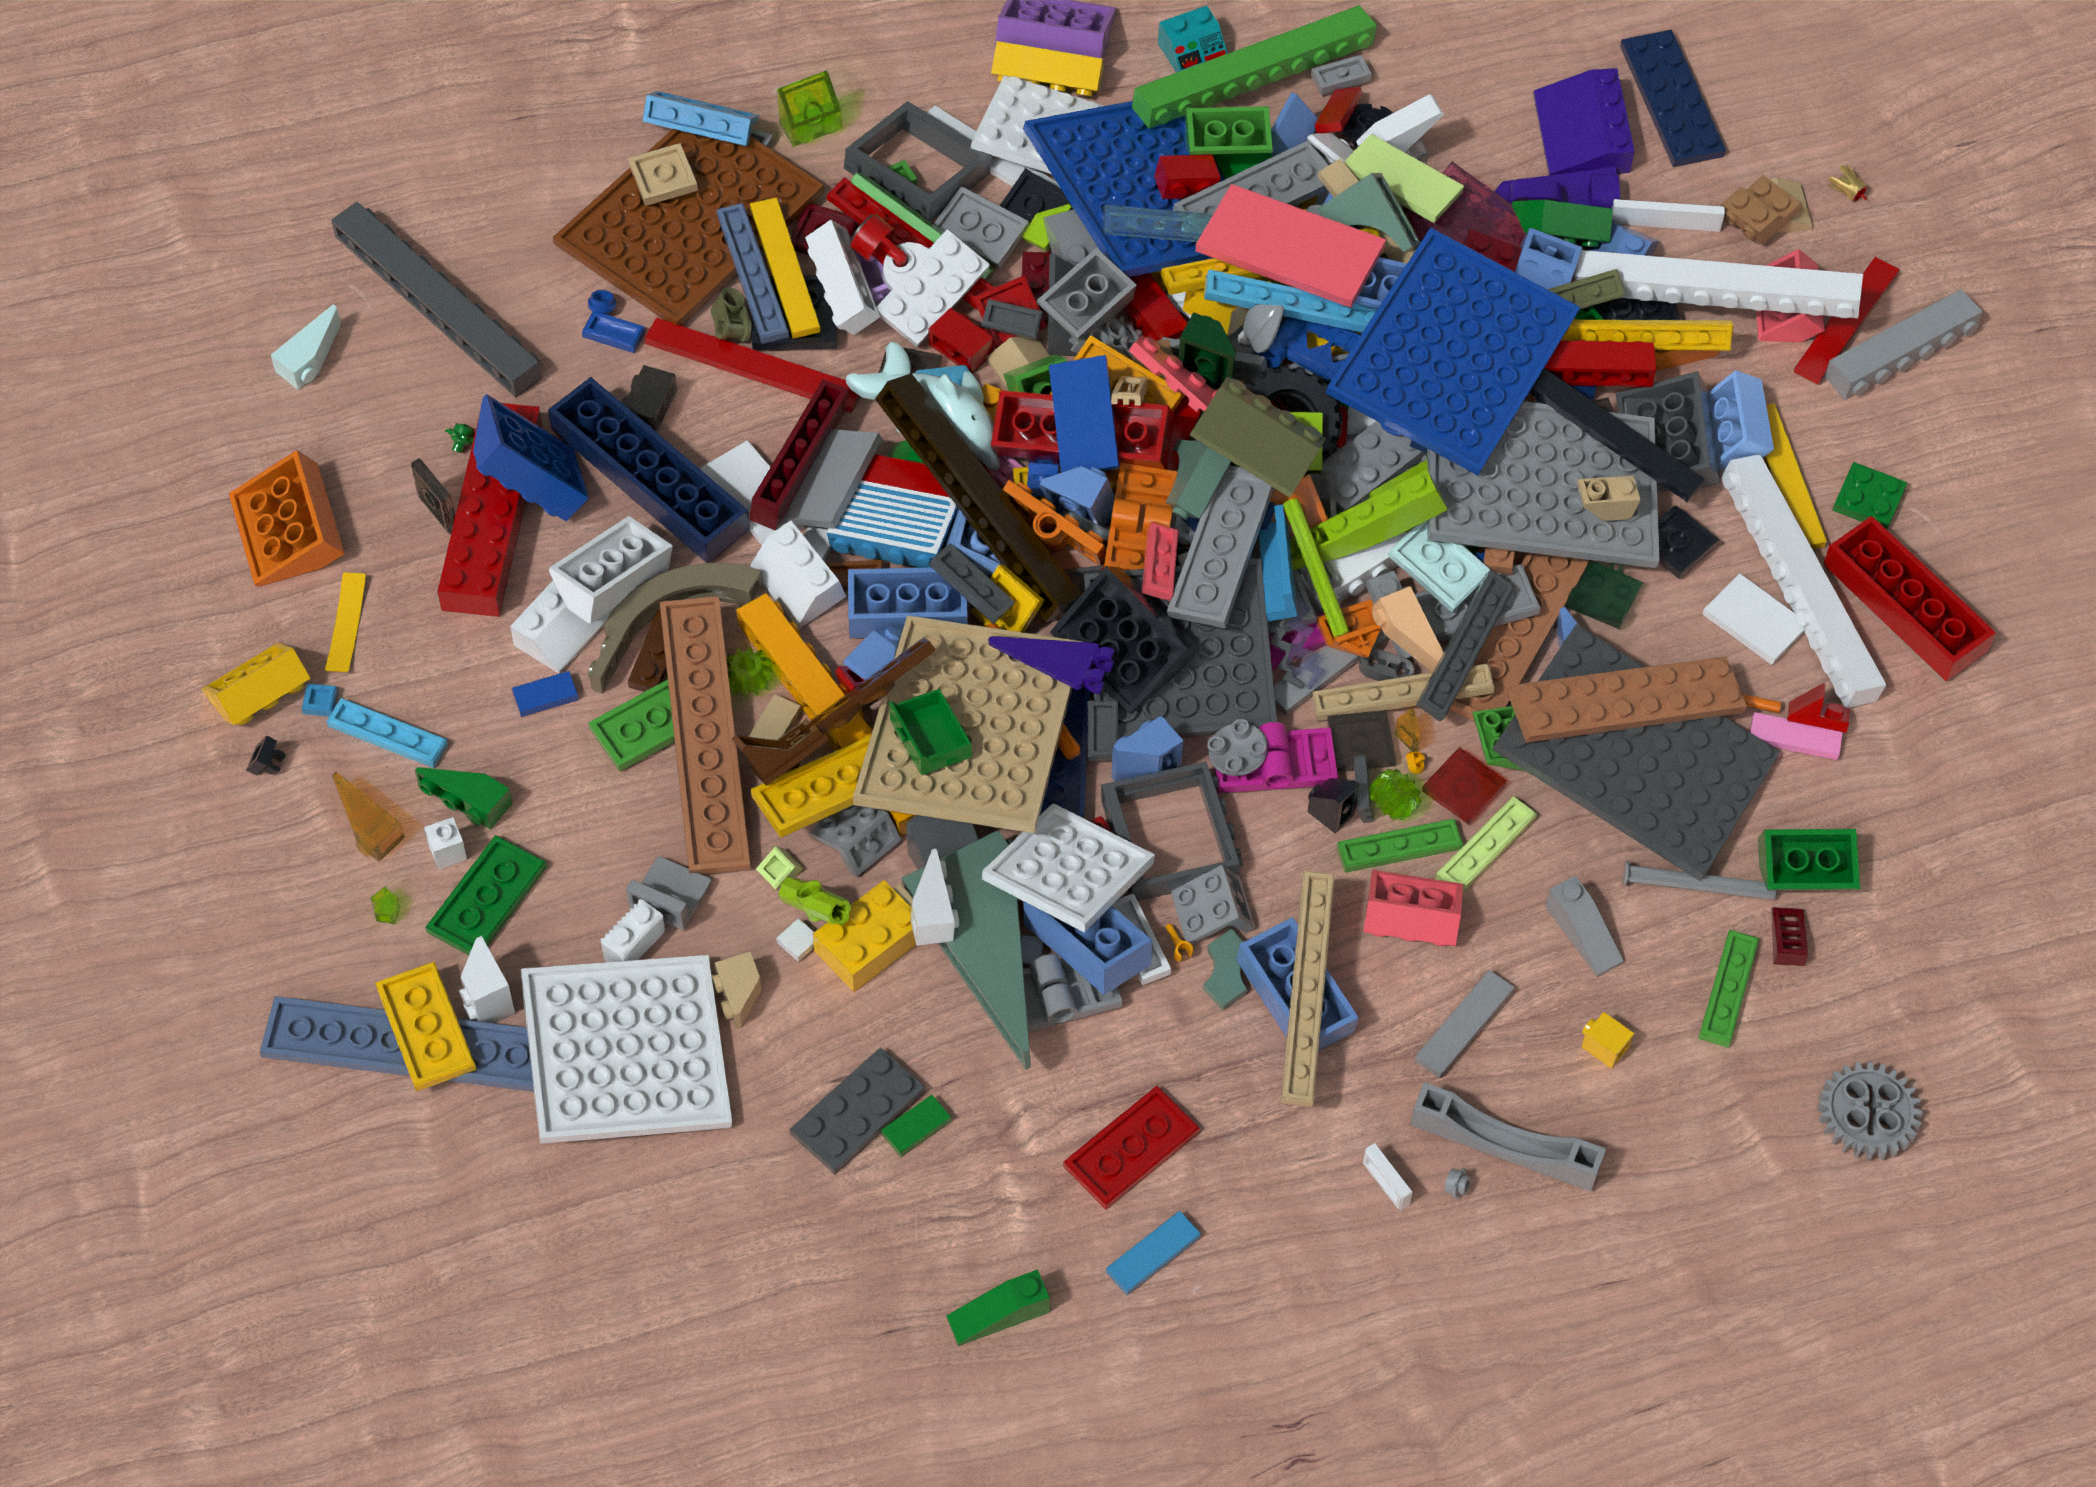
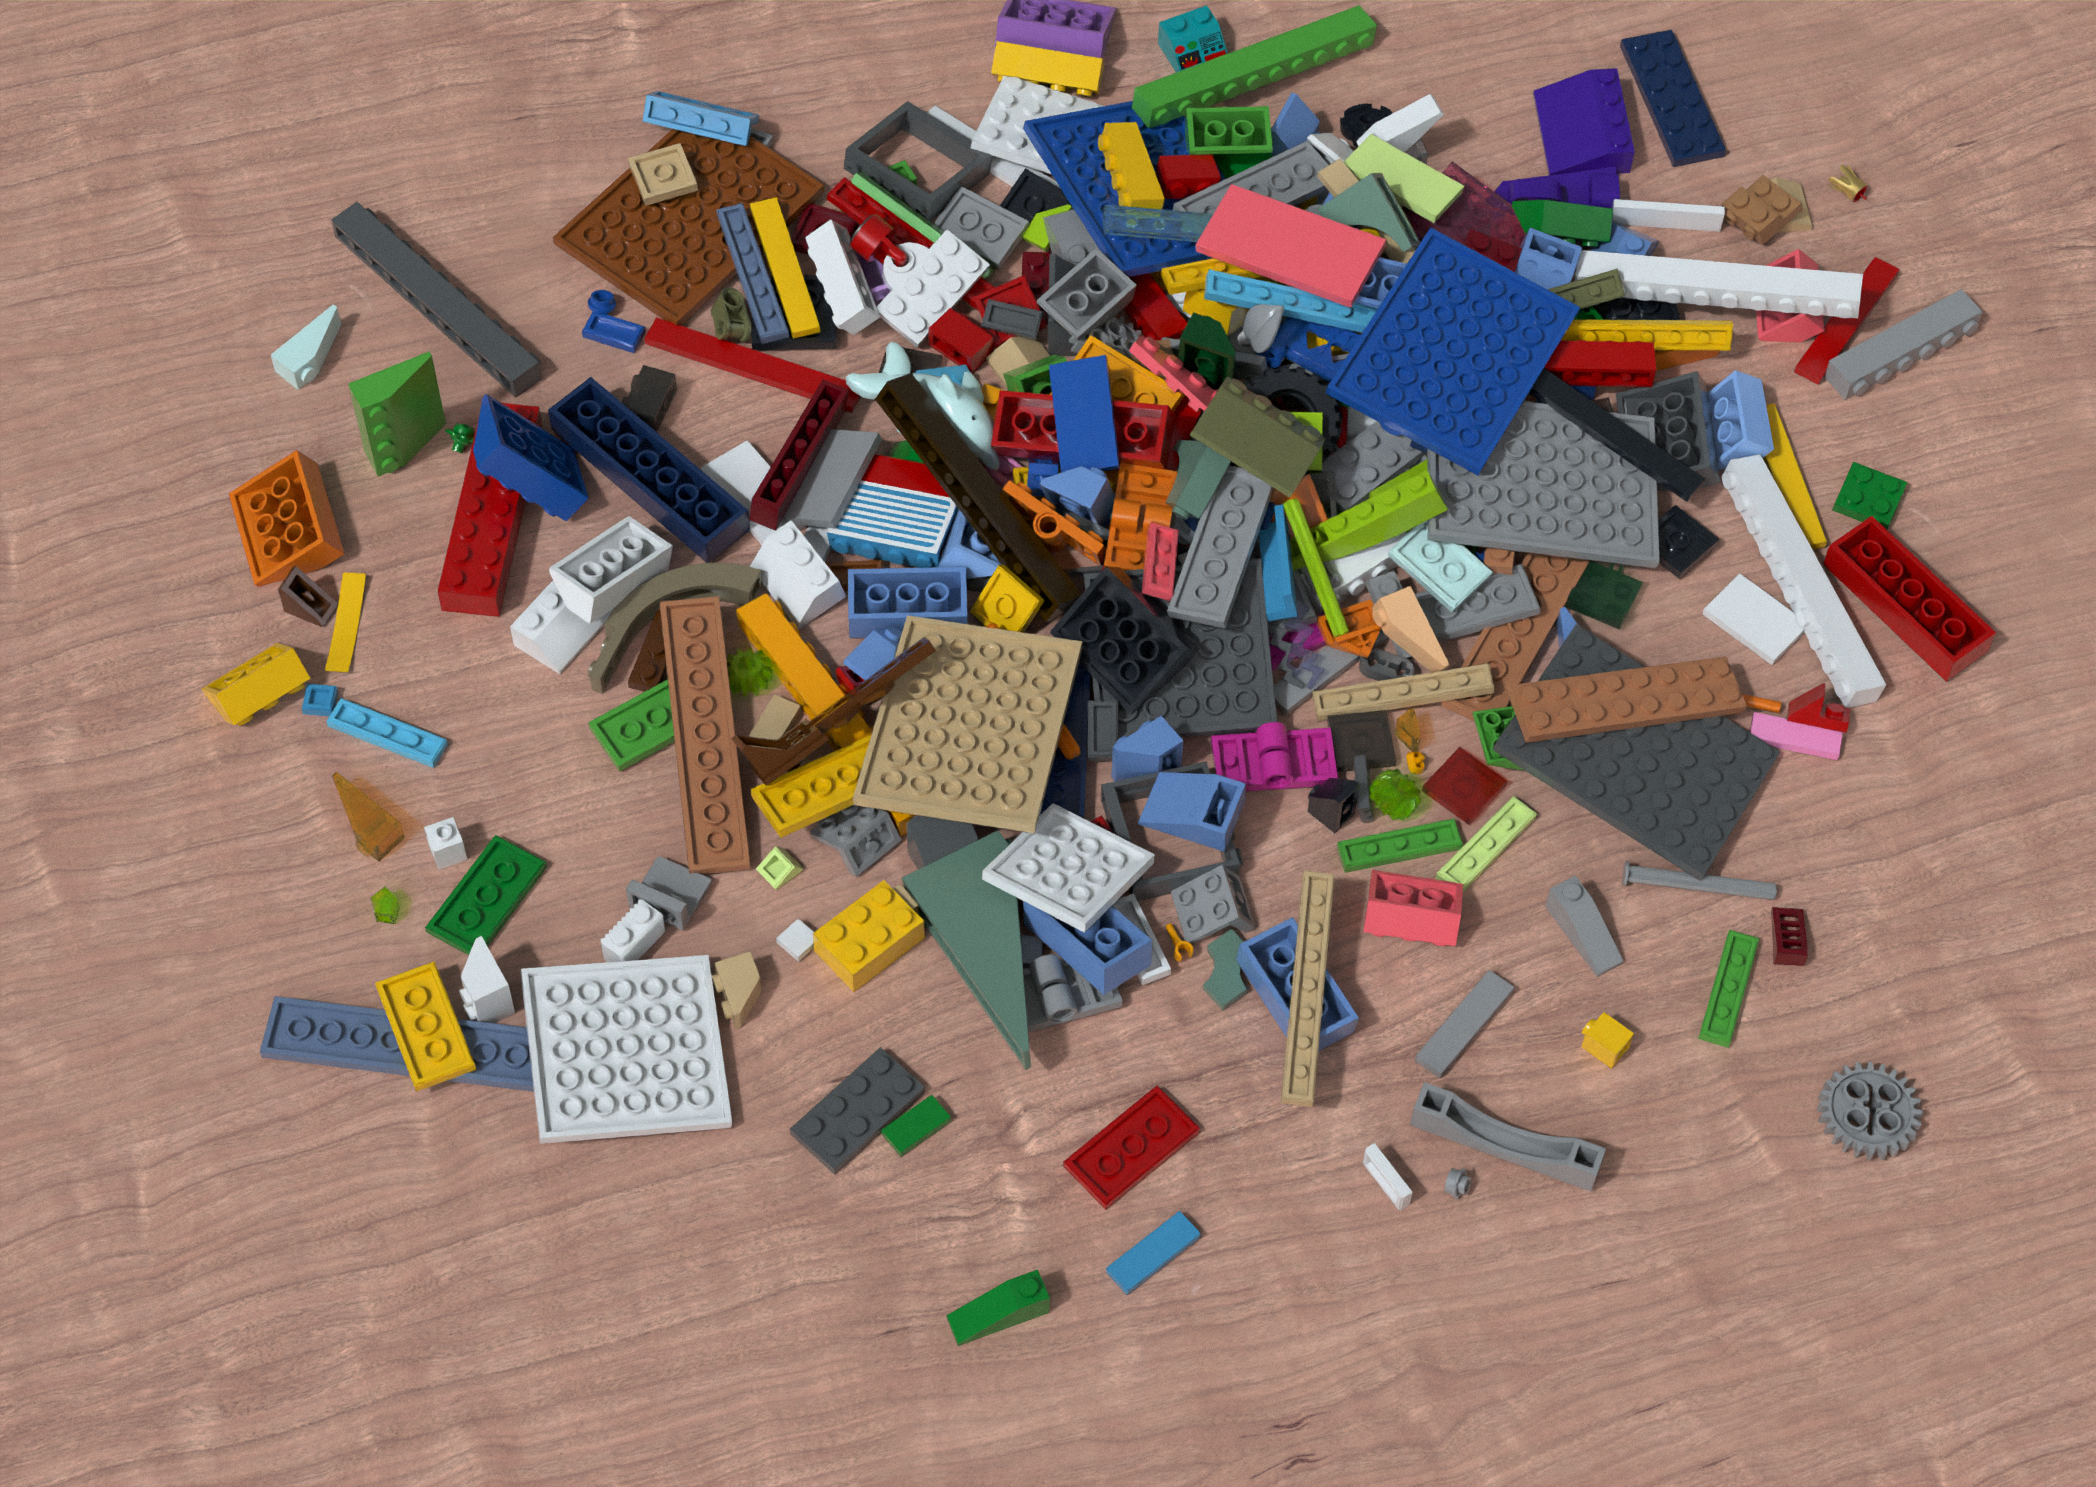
black tile [246,736,286,776] -> none
clear smoke tile [411,458,456,534] -> none
green slope [415,767,513,830] -> none
blue tile [512,671,578,717] -> none
clear neon green slope [777,70,842,147] -> none
lime piece [778,877,852,925] -> none
green container [889,688,972,775] -> none
white slope [911,849,959,946] -> none
dark grey plate [929,543,1015,624] -> none
dark purple flag [988,636,1115,694] -> none
tan tile [1111,376,1148,405] -> none
light grey dish [1207,719,1268,776] -> none
light grey plate [1311,55,1372,95] -> none
red tile [1314,87,1363,134] -> none
dark grey tile [1416,570,1514,722] -> none
tan slope [1577,475,1640,521] -> none
green slope [1758,829,1860,891] -> none
none -> reddish brown slope [278,566,338,627]
none -> bright green slope [348,351,446,476]
none -> yellow brick [1098,122,1165,220]
none -> medium blue slope [1138,772,1246,852]

